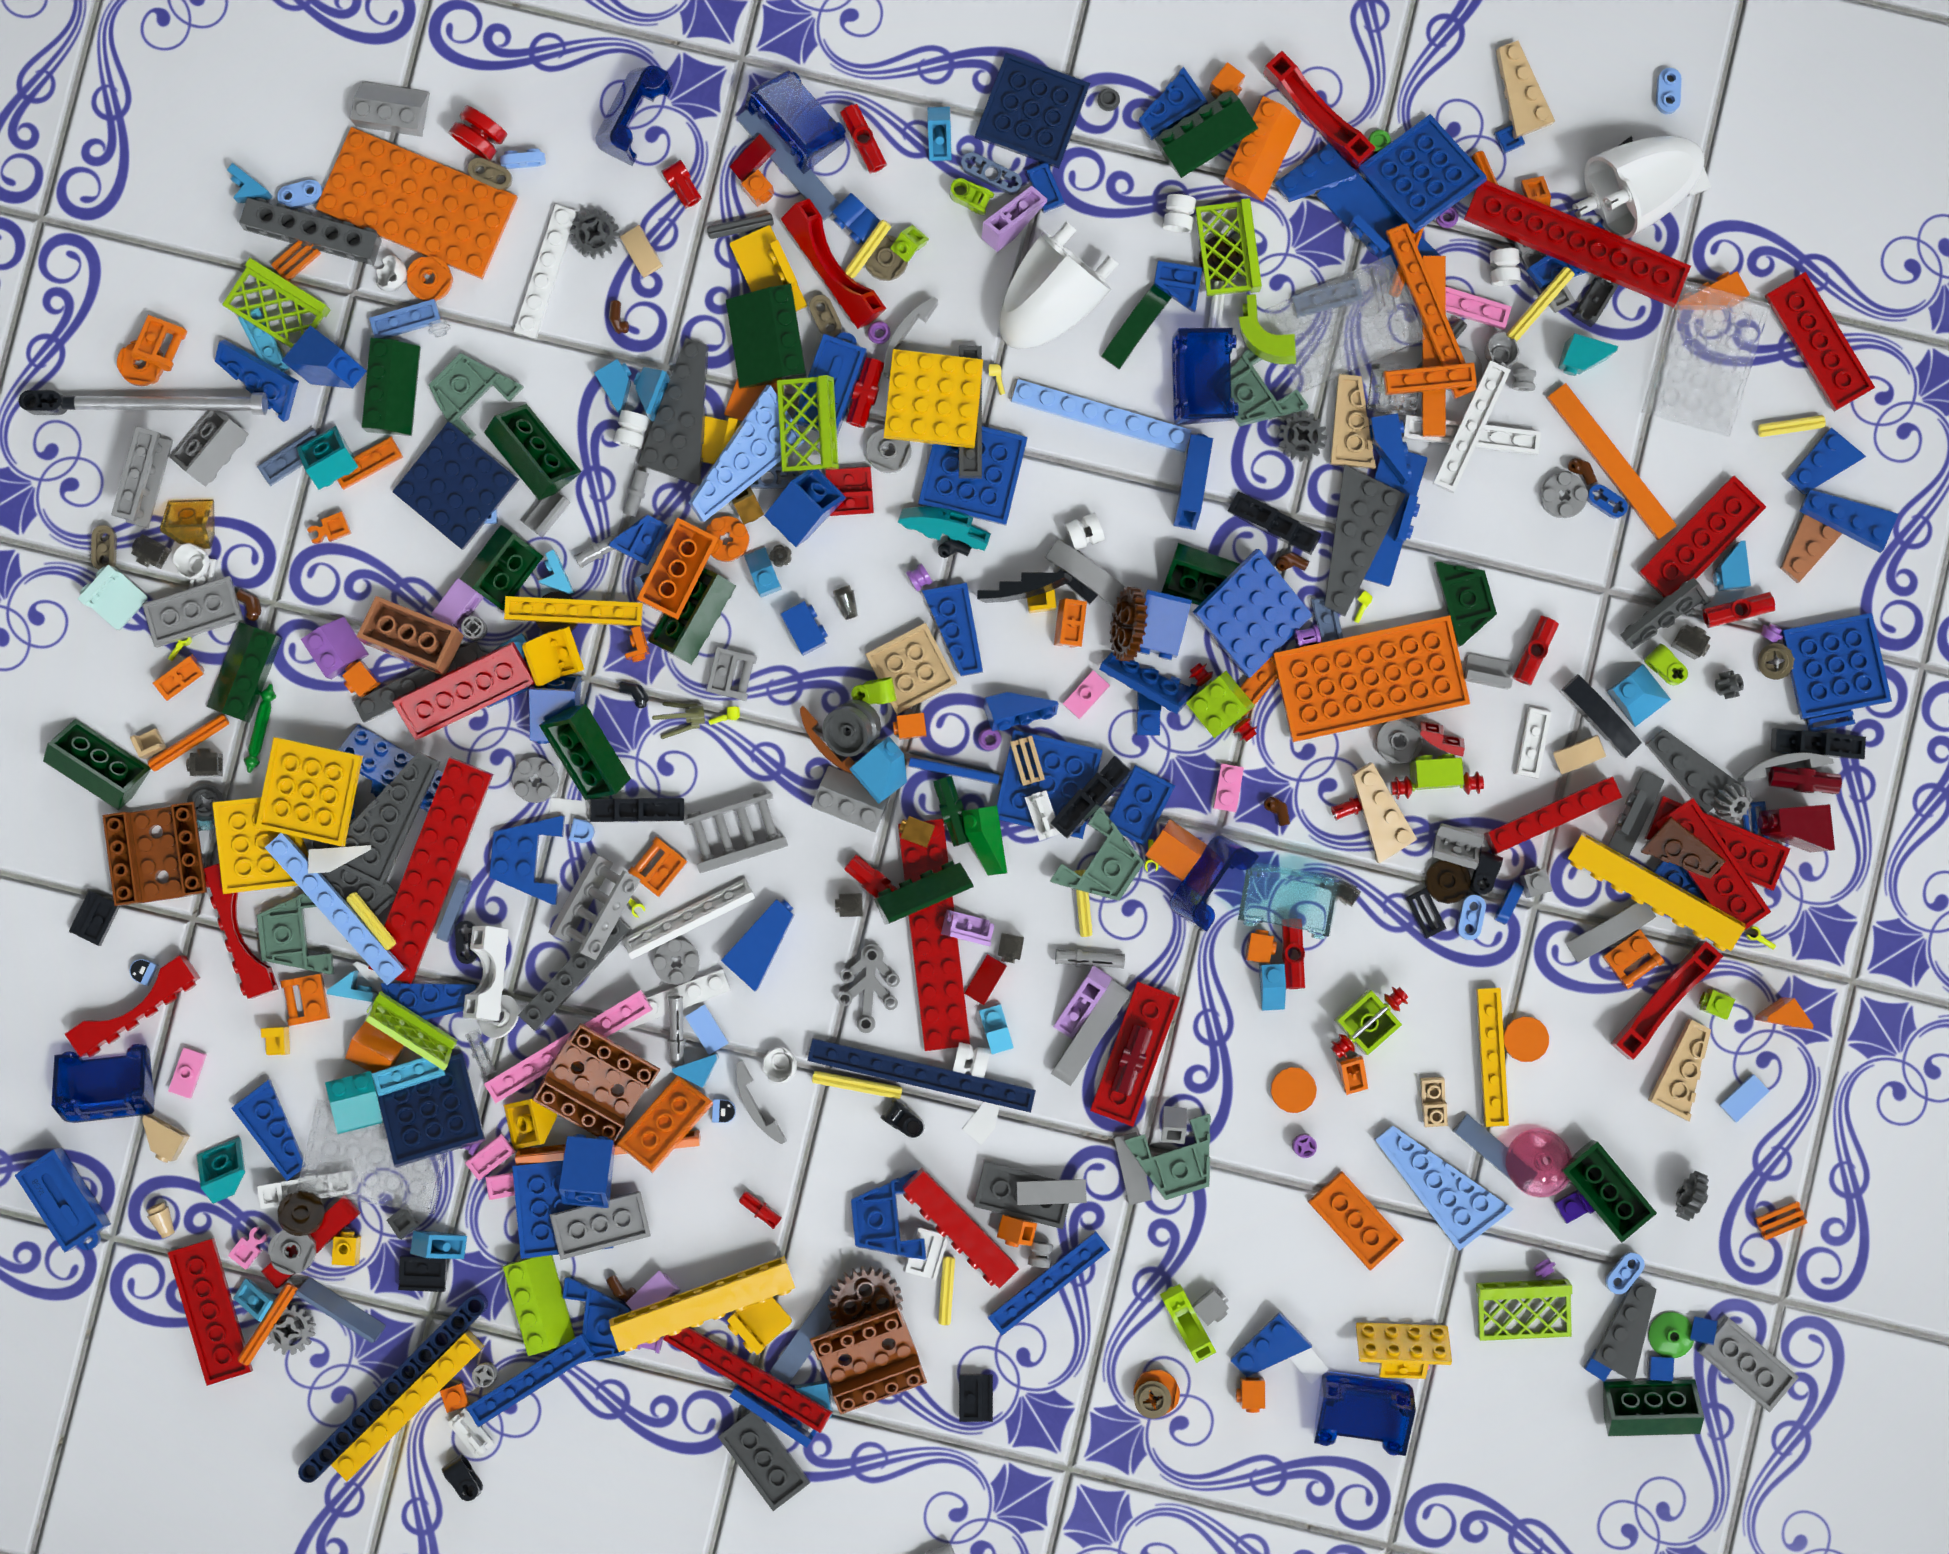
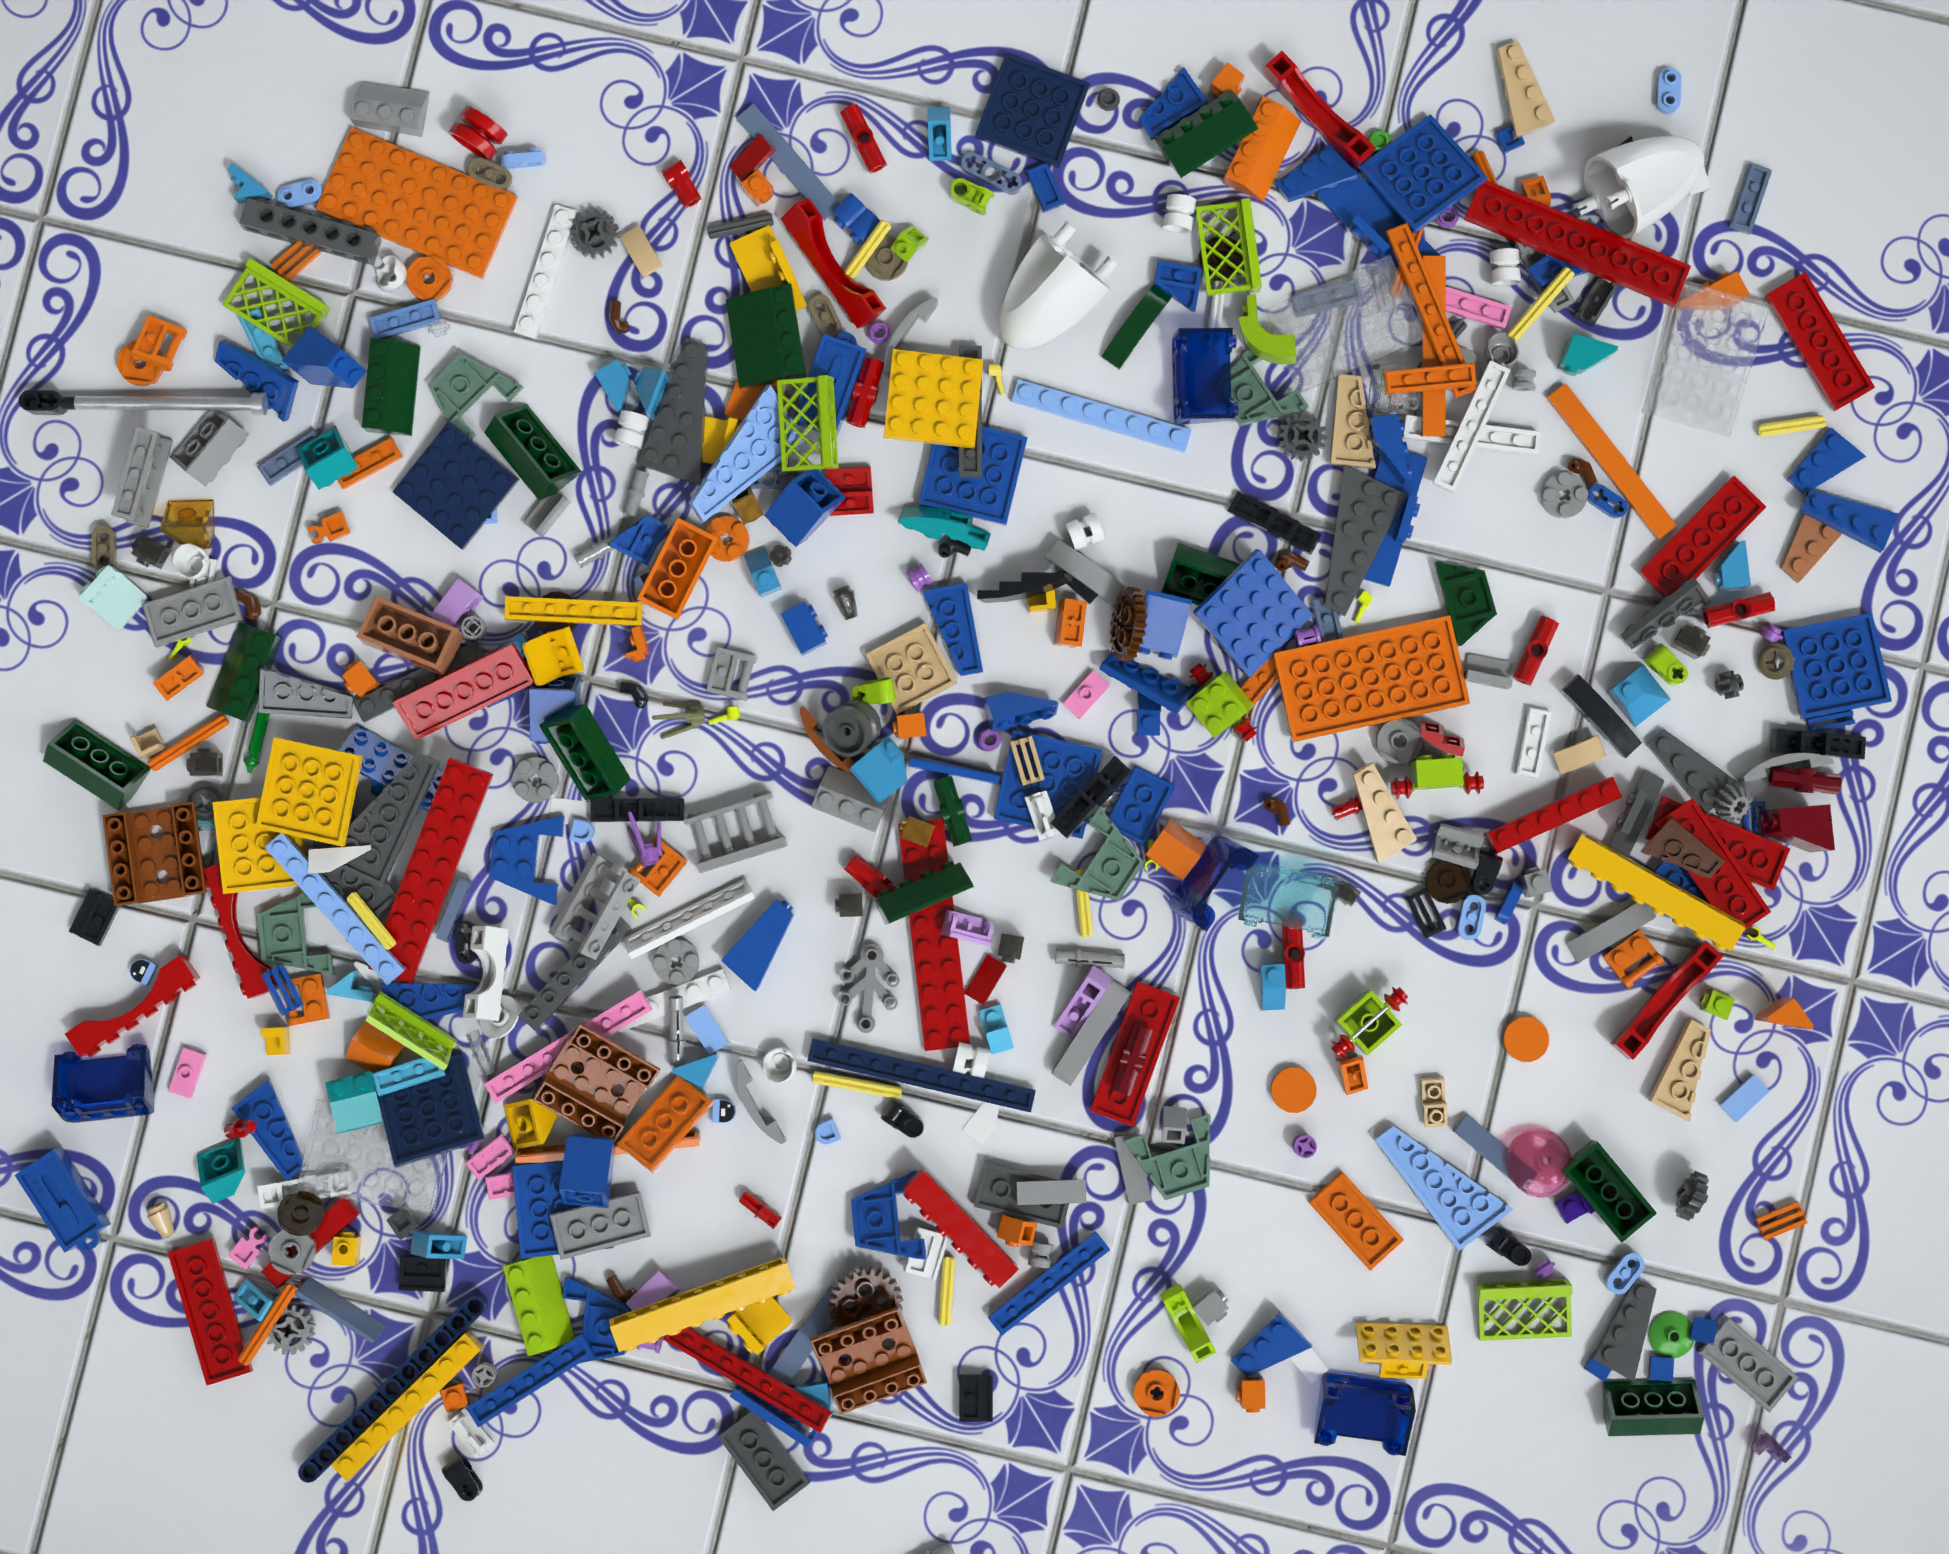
tan slope [142,1114,190,1163] -> none
medium lavender slope [301,617,369,680] -> none
dark green slope [460,525,544,611] -> none
medium azure slope [538,550,575,595] -> none
clear blue windscreen [595,65,674,166] -> none
dark green slope [648,568,736,665] -> none
clear blue windscreen [745,70,846,174] -> none
light grey plate [866,429,912,473] -> none
green slope [962,805,1007,876] -> none
lavender slope [982,185,1047,252] -> none
dark tan gear [1134,1381,1171,1419] -> none
blue slope [1173,434,1213,530] -> none
bright pink plate [1213,763,1244,813] -> none
orange brick [1245,929,1277,964] -> none
yellow plate [1476,988,1509,1127] -> none
none -> red axle [224,1119,258,1139]
none -> wing [259,667,353,719]
none -> blue tile [260,964,304,1016]
none -> medium lavender plant [627,812,663,866]
none -> light blue tile [815,1118,841,1144]
none -> black piece [1485,1226,1532,1266]
none -> sand blue tile [1728,163,1772,235]
none -> clear purple bracket [1751,1433,1792,1463]

